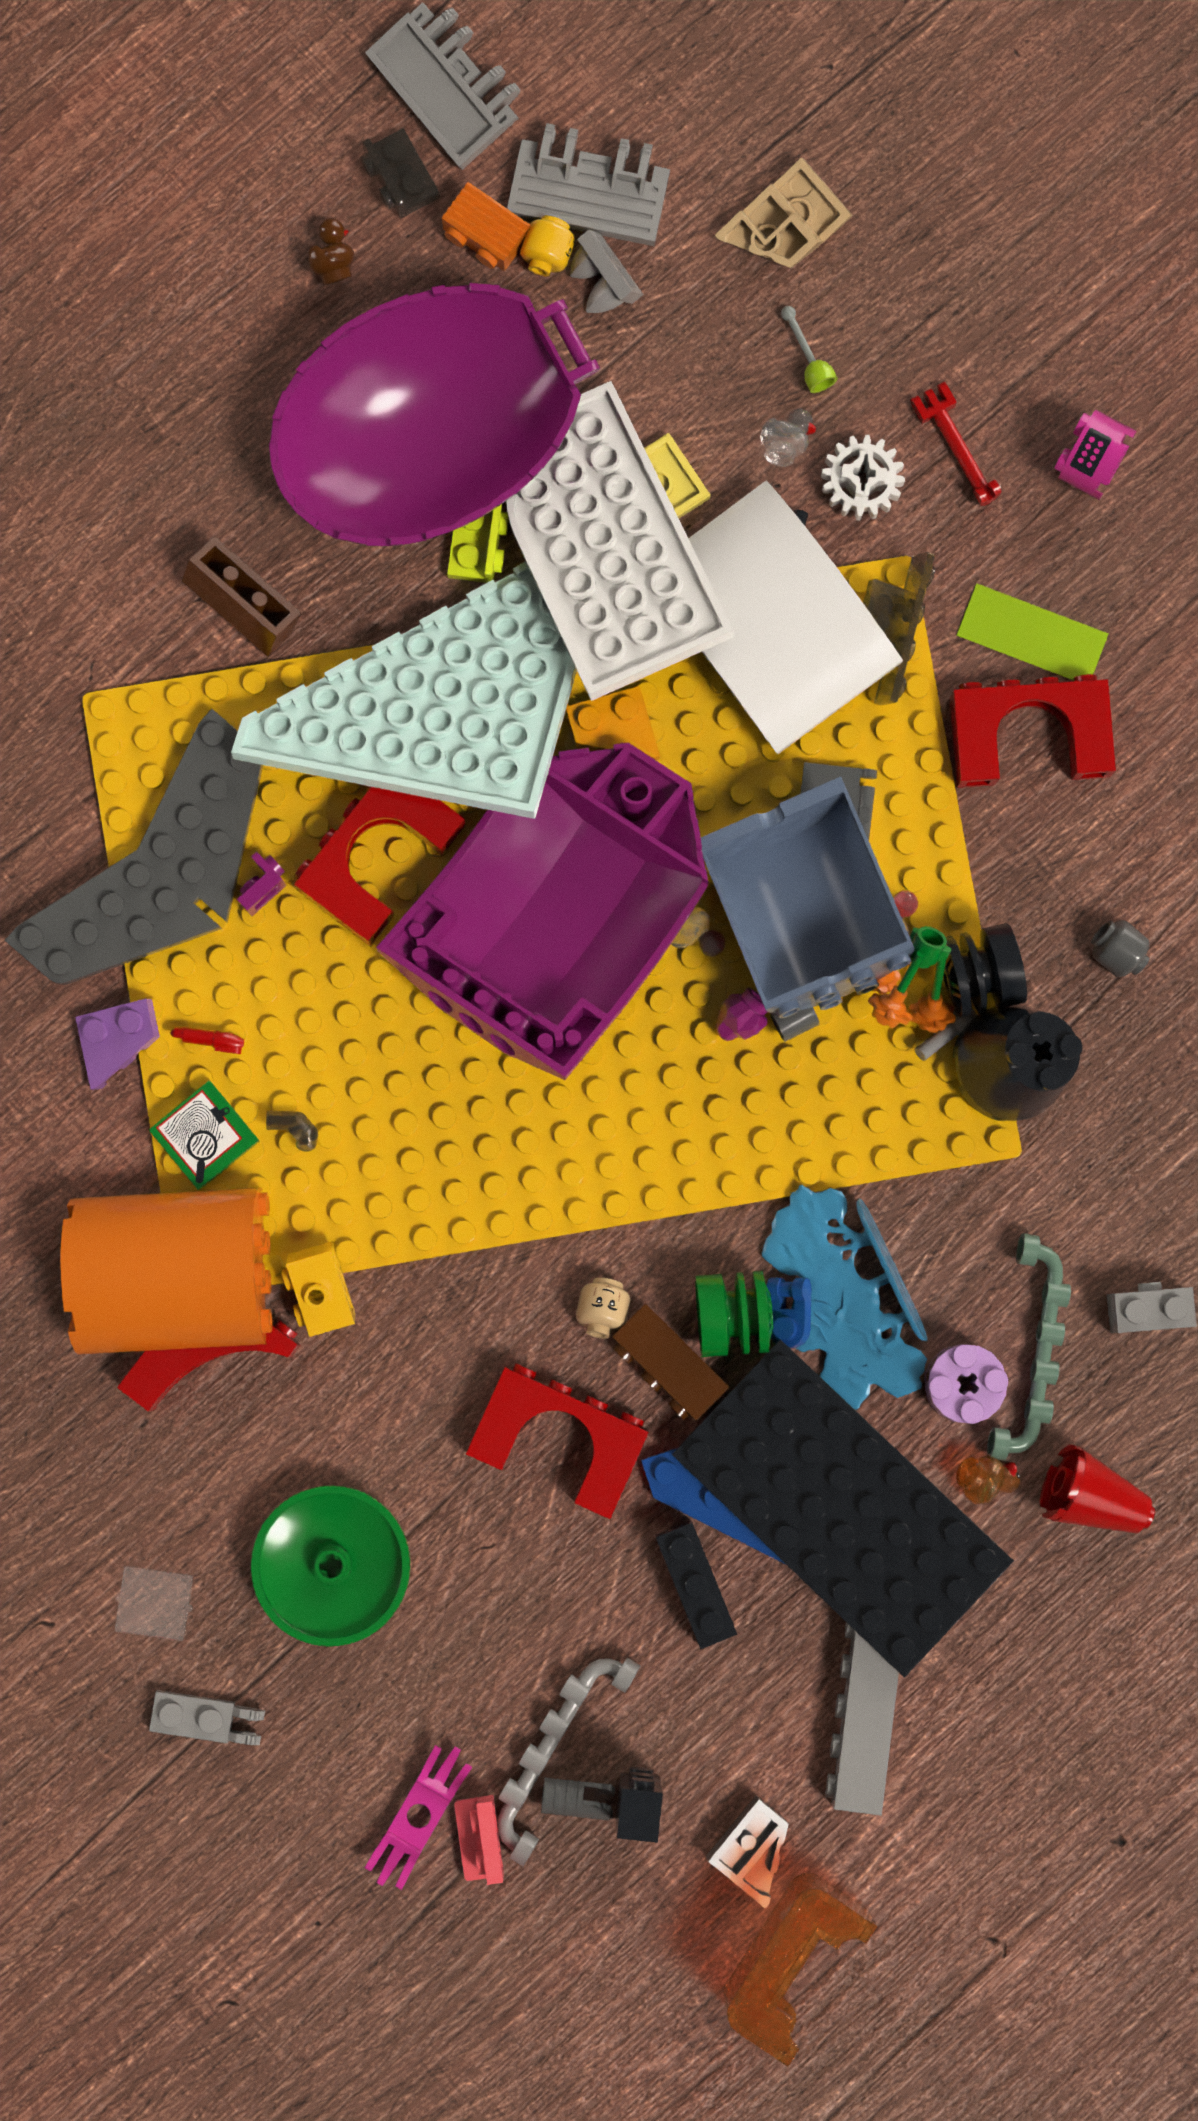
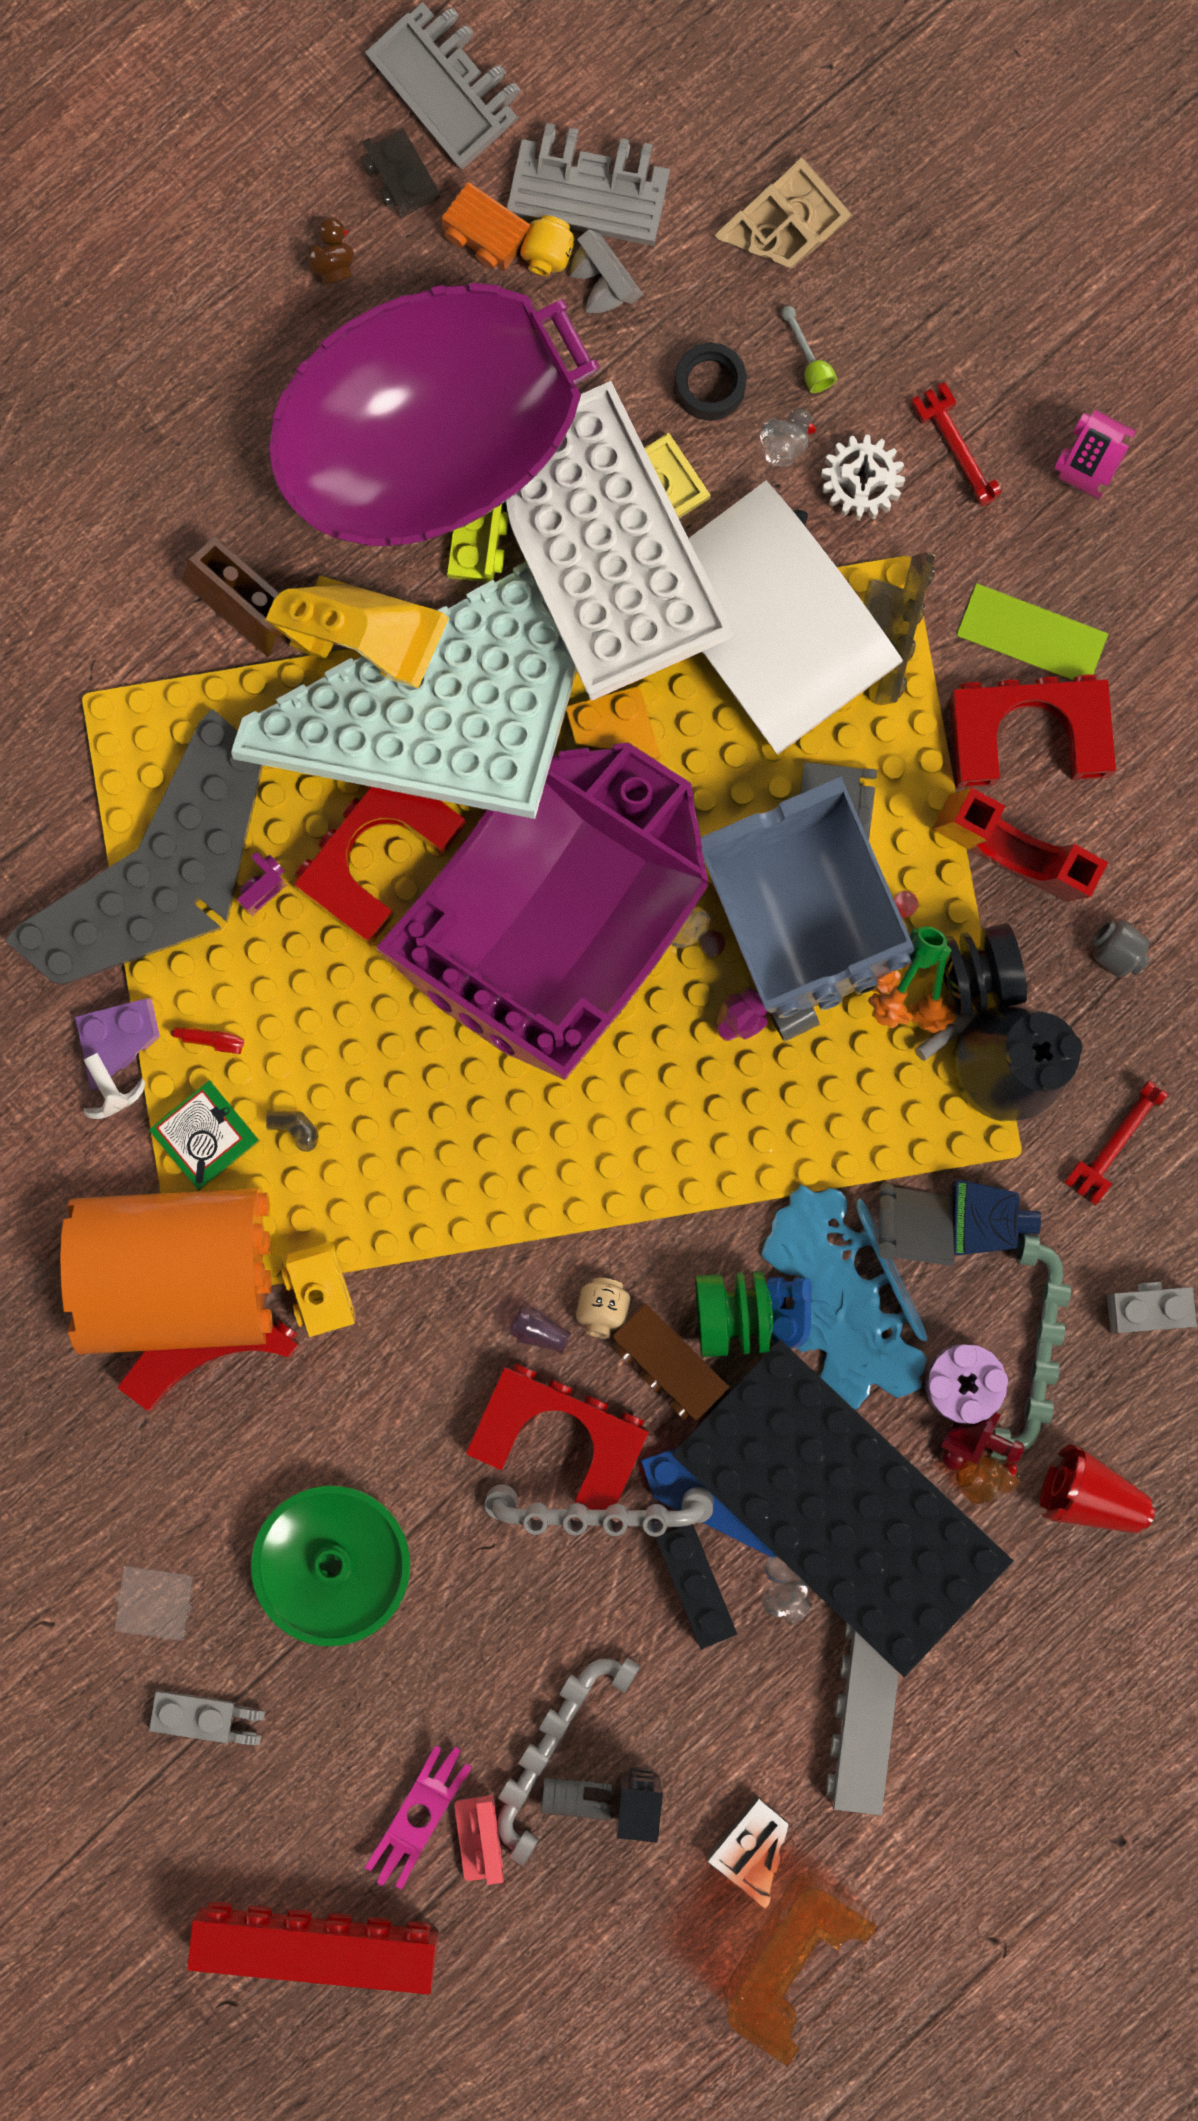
none -> white plant [83,1053,145,1119]
none -> red brick [187,1902,439,1995]
none -> yellow windscreen [265,576,449,689]
none -> light grey bar [485,1485,714,1537]
none -> cone [509,1306,571,1353]
none -> black tyre [674,342,747,421]
none -> clear animal [761,1556,812,1624]
none -> dark grey piece [879,1183,954,1266]
none -> red arch [932,787,1109,902]
none -> dark red piece [941,1412,1025,1471]
none -> dark blue torso [952,1180,1041,1256]
none -> red hinge [1064,1080,1168,1206]

